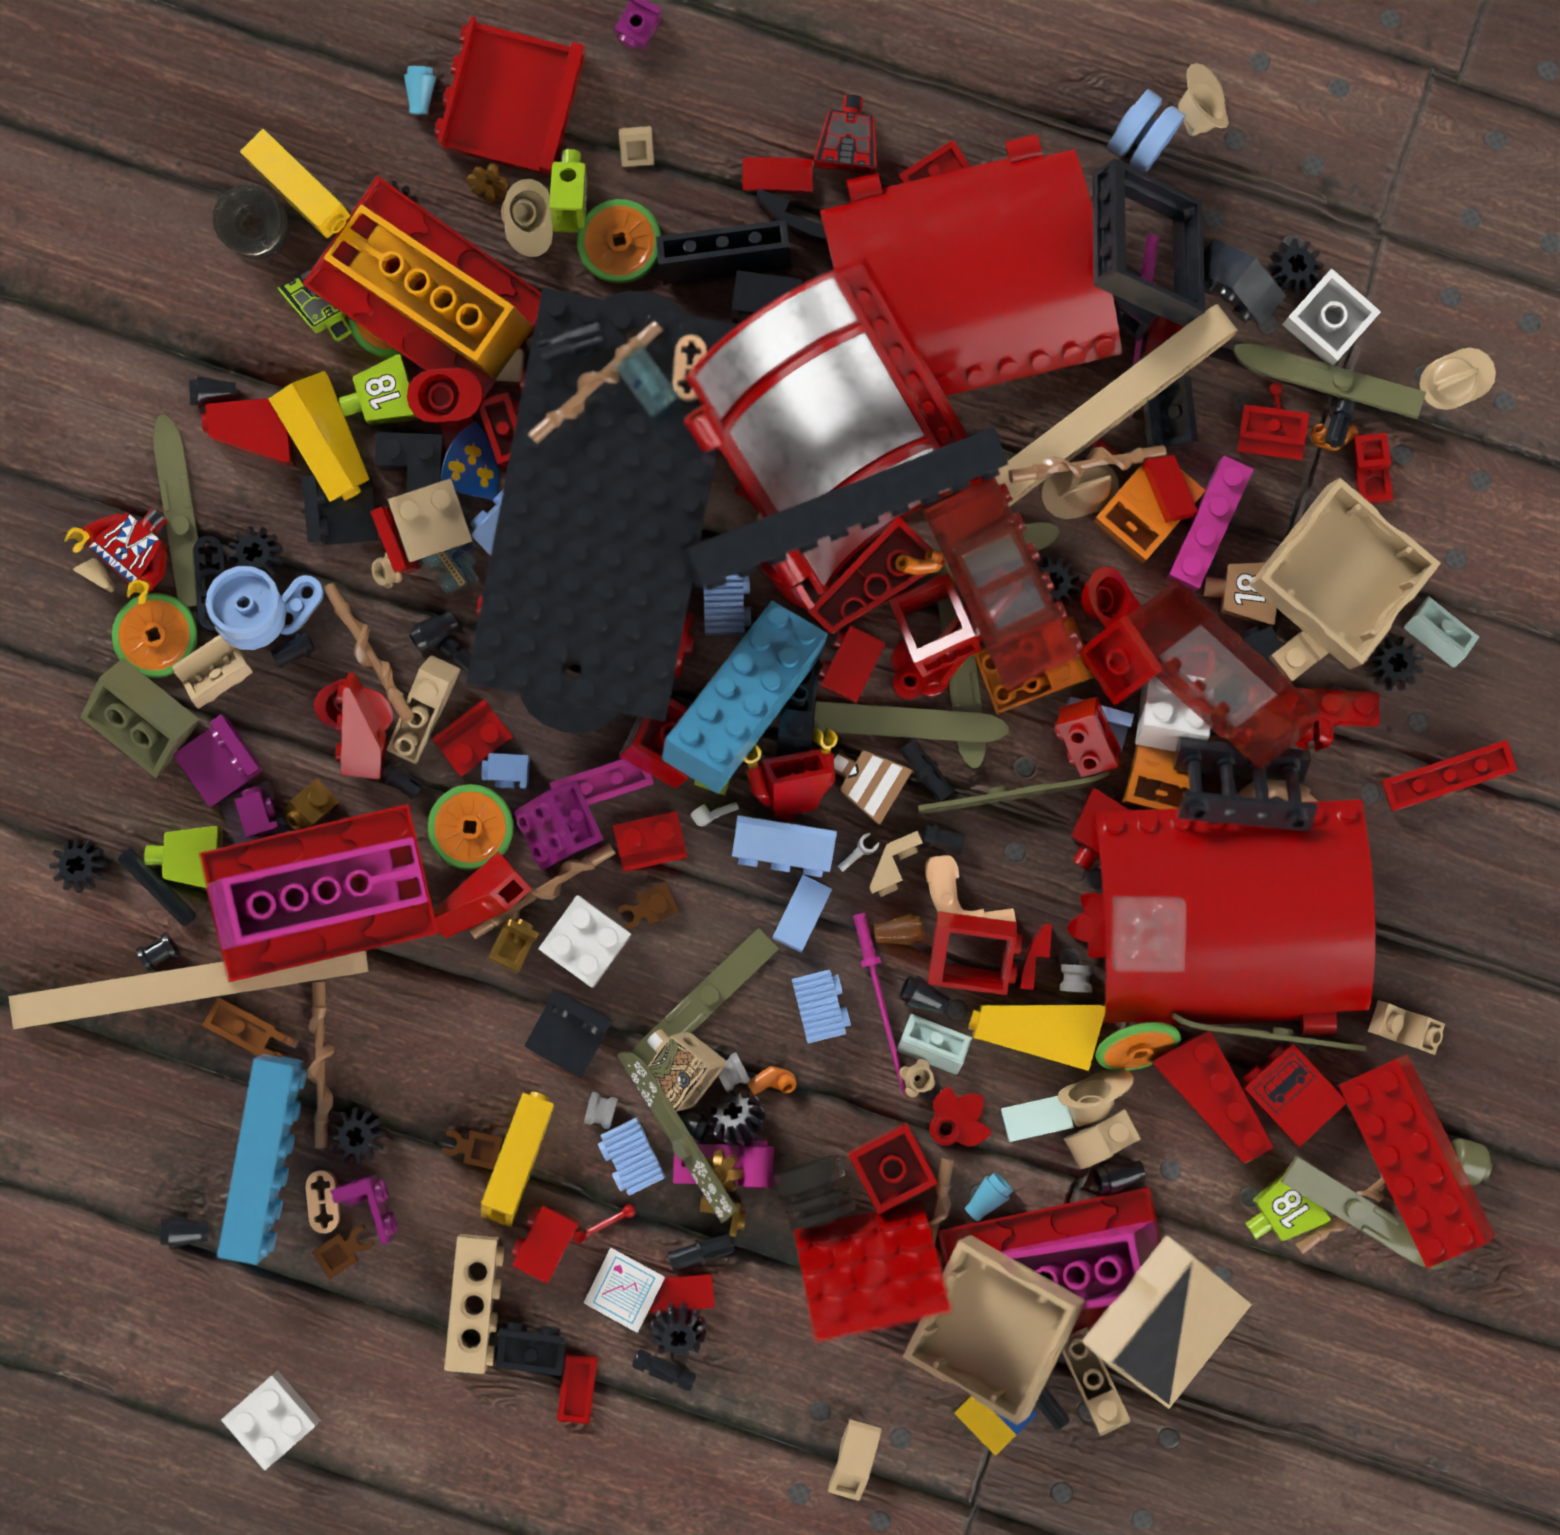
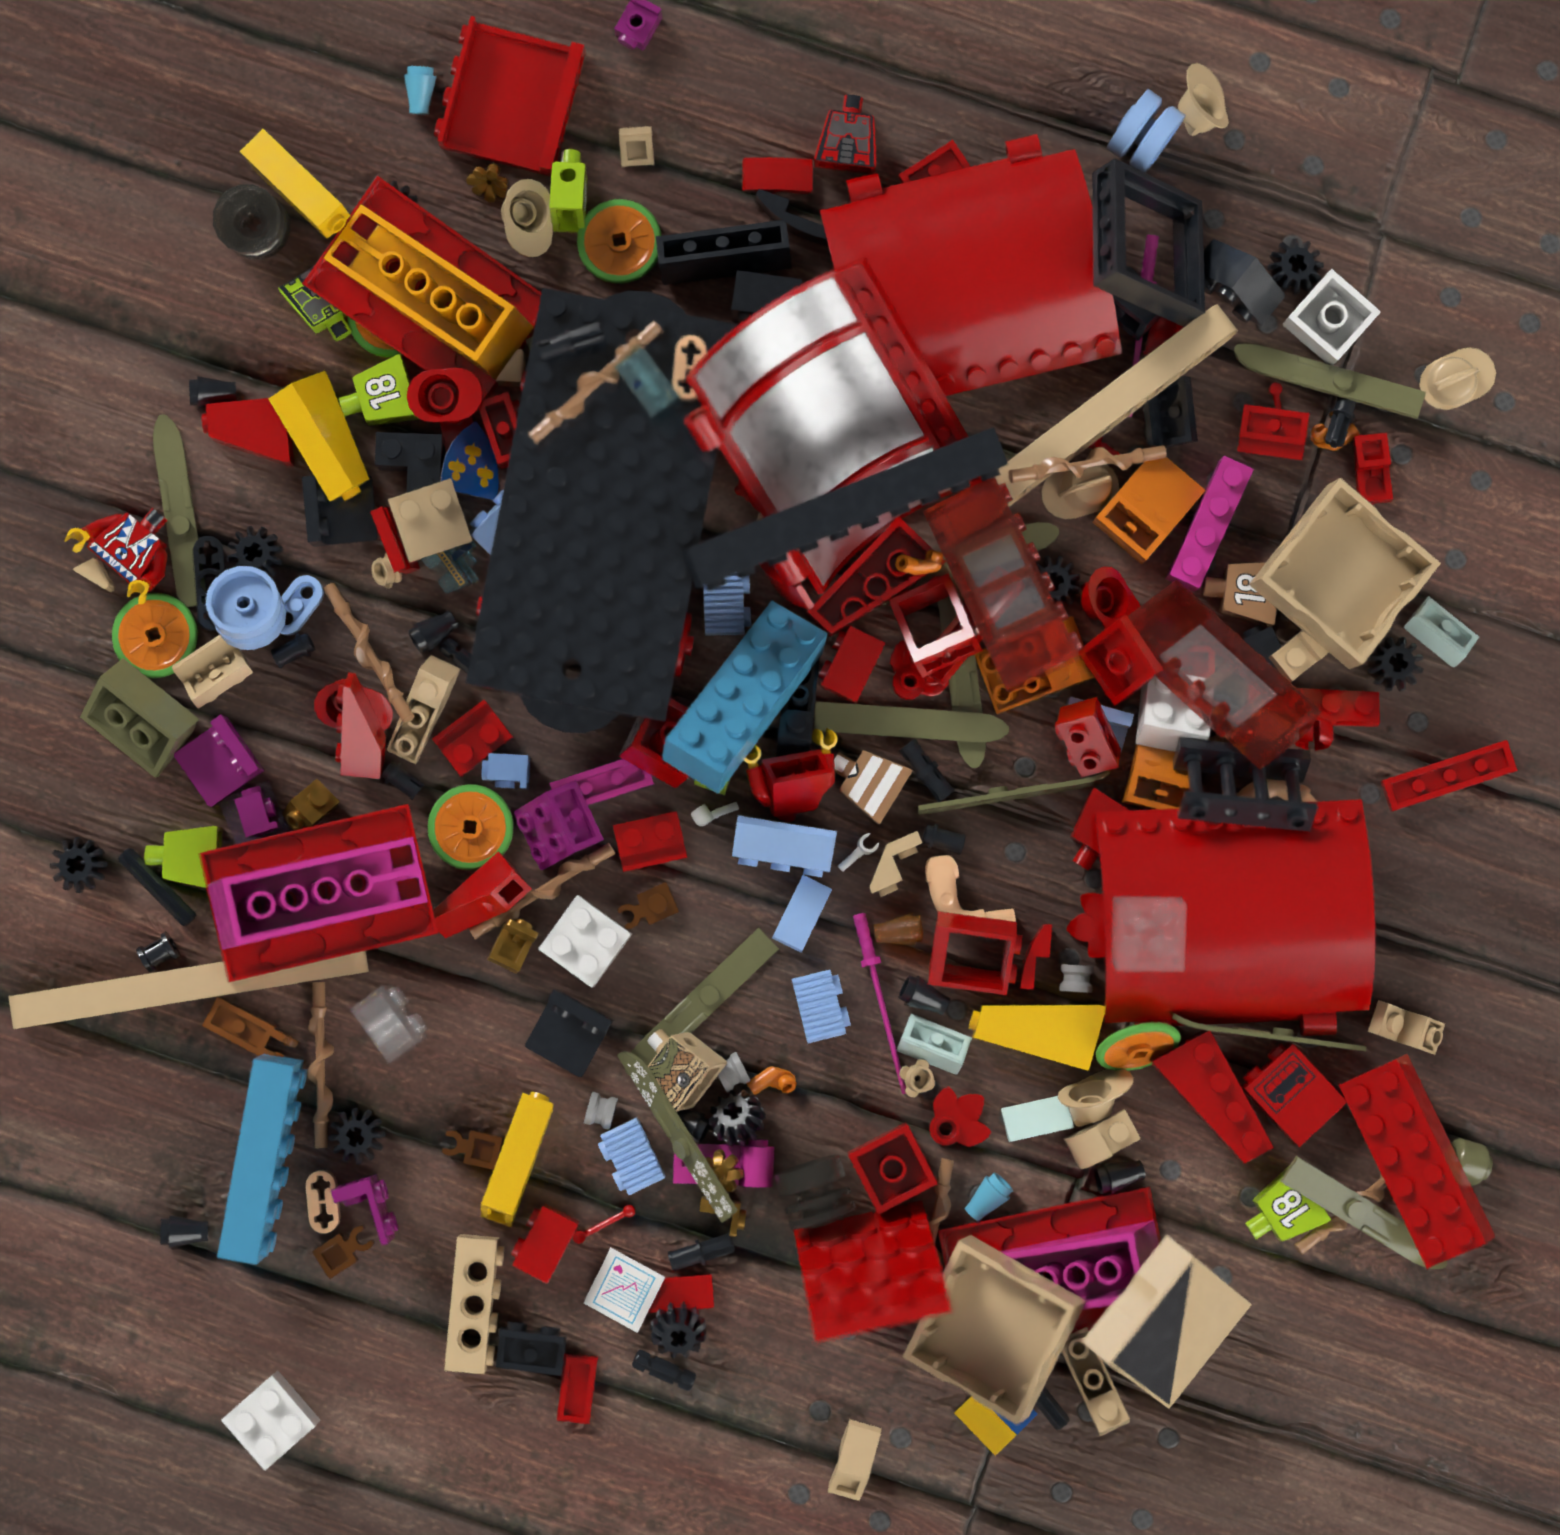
red tile [1142,455,1198,522] -> none
none -> clear brick [350,985,428,1063]

